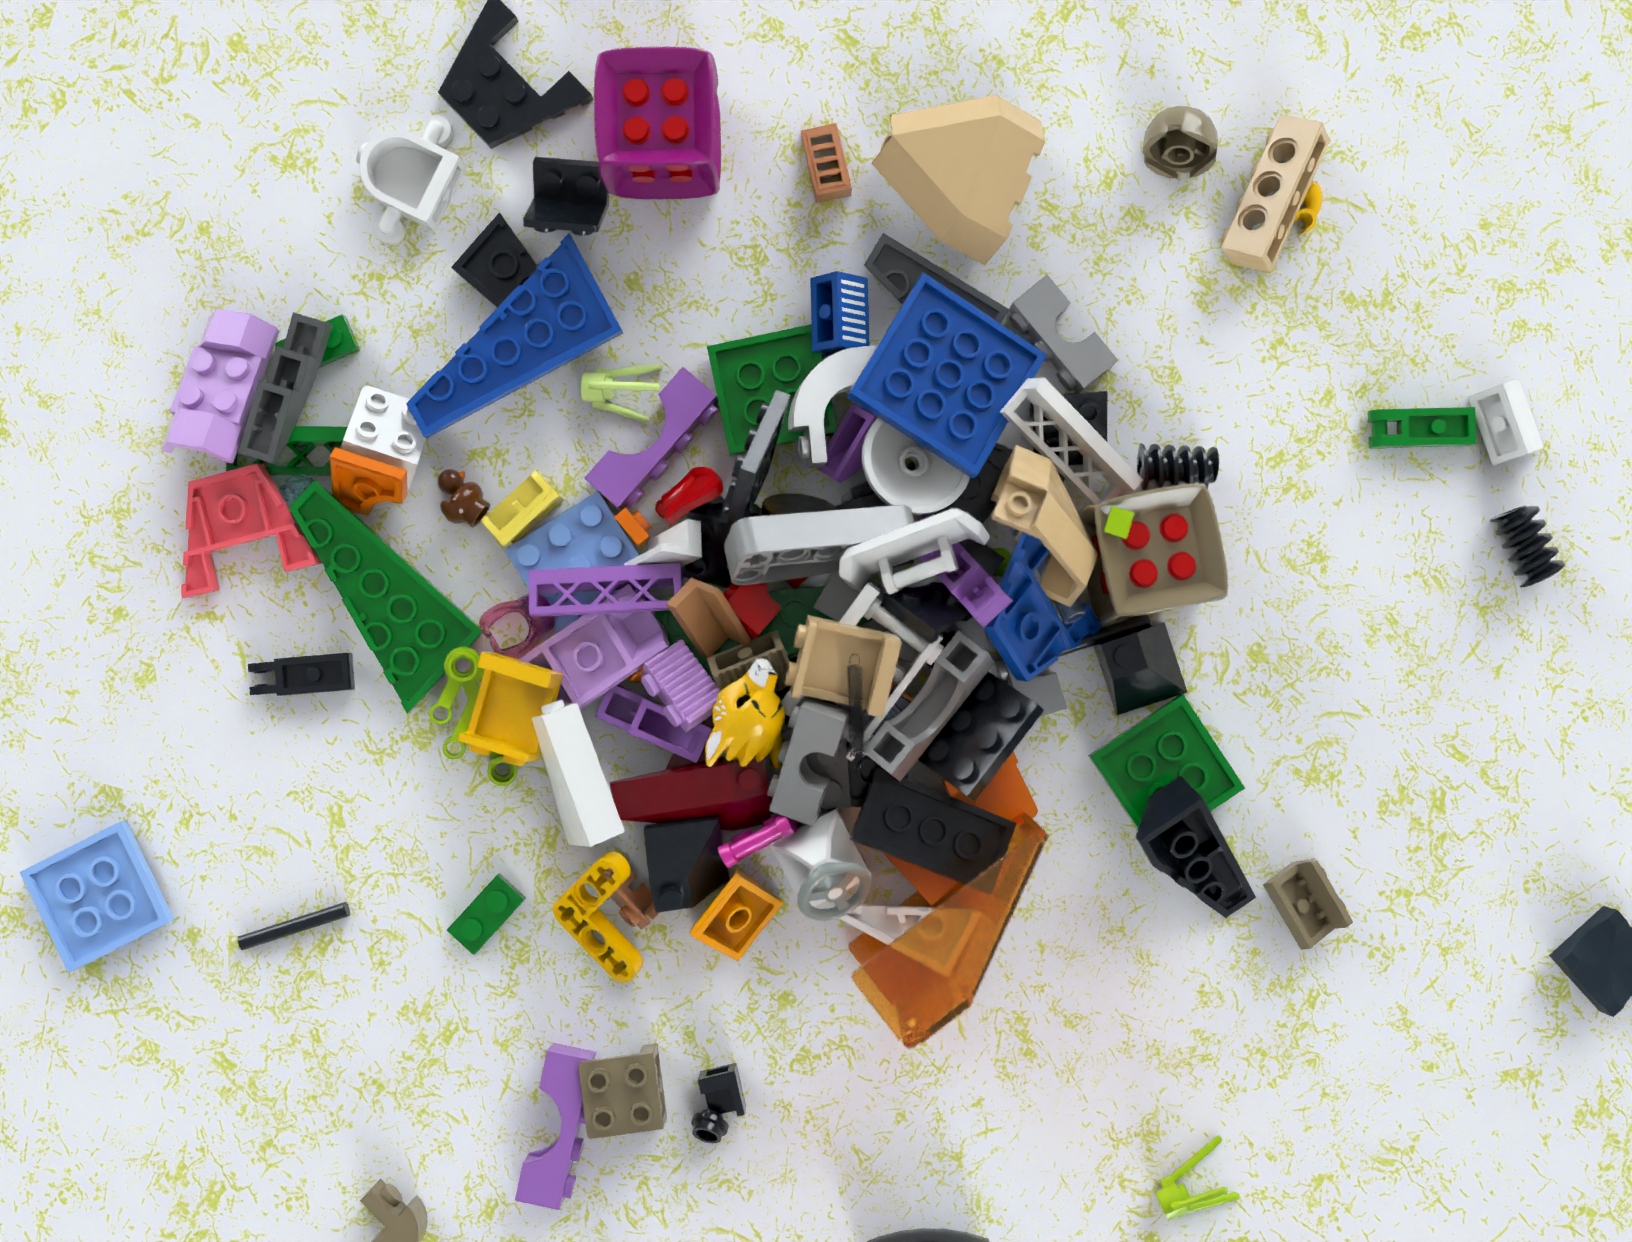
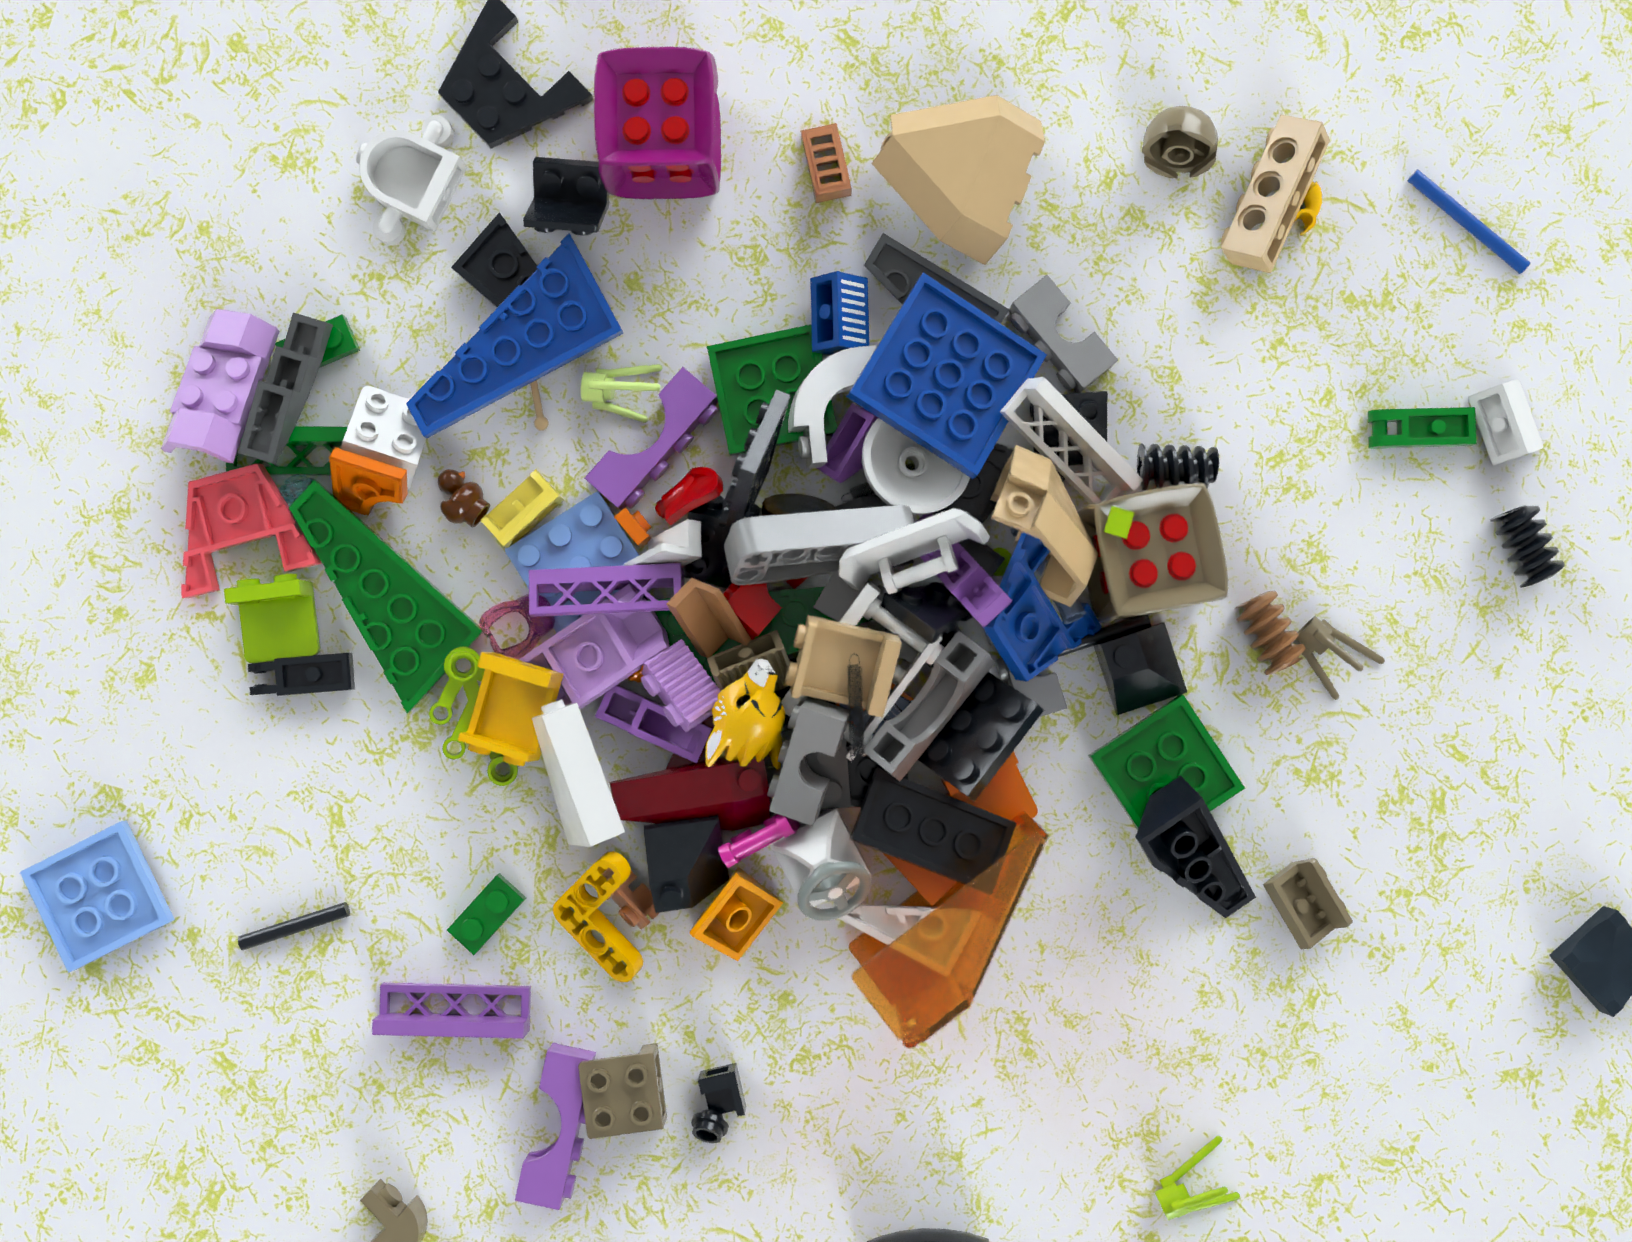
none -> lime bracket [224,574,320,663]
none -> medium lavender fence [372,982,531,1039]
none -> tan hinge [530,380,549,431]
none -> medium nougat piece [1234,591,1306,675]
none -> dark tan plant [1297,616,1385,700]
none -> blue bar [1407,169,1531,274]

